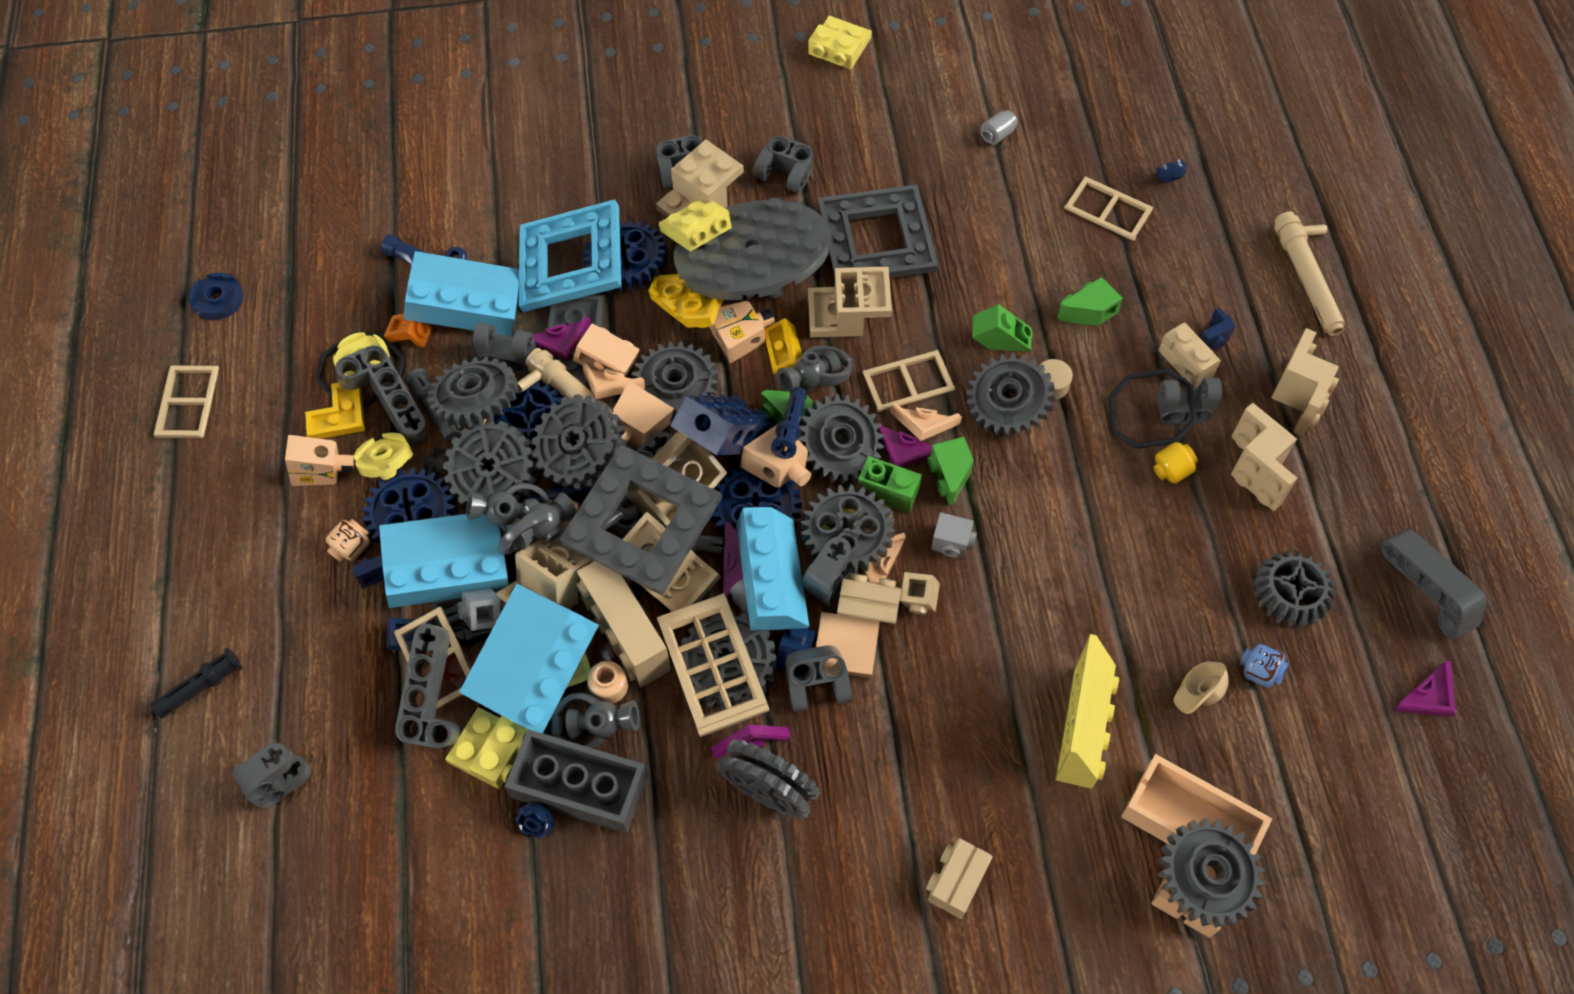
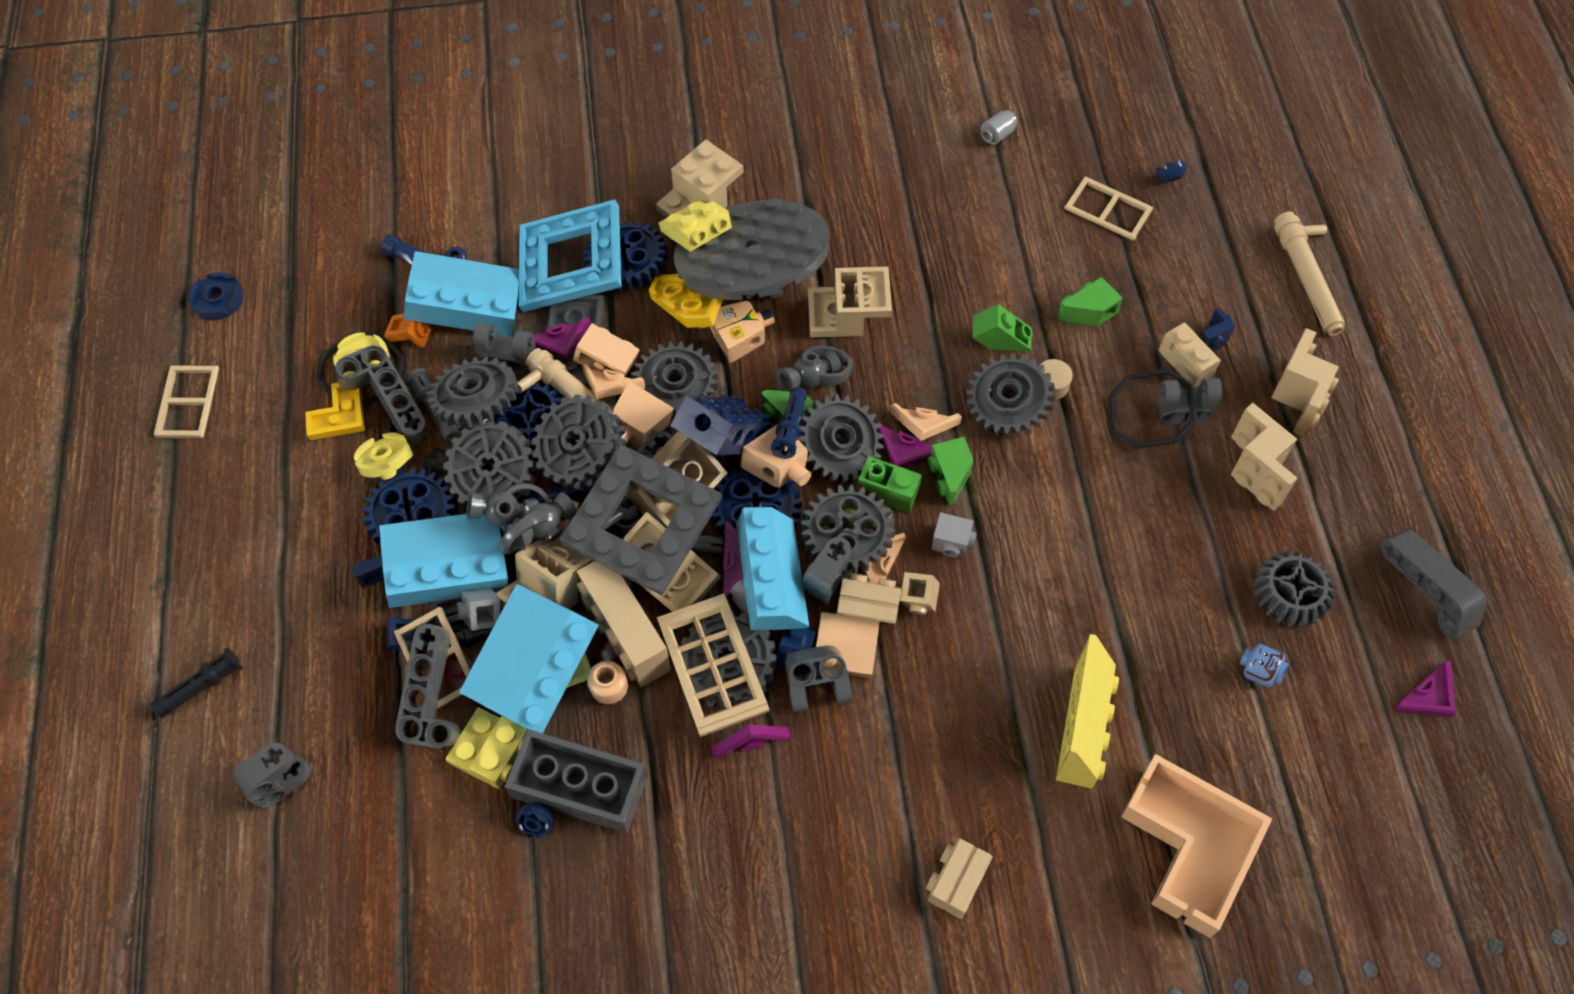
light nougat torso [285,435,355,486] -> none
light nougat head [325,519,370,562] -> none
dark grey piece [550,693,640,749] -> none
dark grey piece [657,135,703,189] -> none
dark grey piece [716,739,820,820] -> none
dark grey piece [752,136,813,194] -> none
yellow slope [764,318,802,375] -> none
light yellow plate [808,16,872,69] -> none
dark grey plate [818,184,938,281] -> none
tan window [862,350,955,412] -> none
yellow head [1153,442,1198,484] -> none
dark grey gear [1157,818,1265,928] -> none
tan cap [1174,661,1229,714] -> none

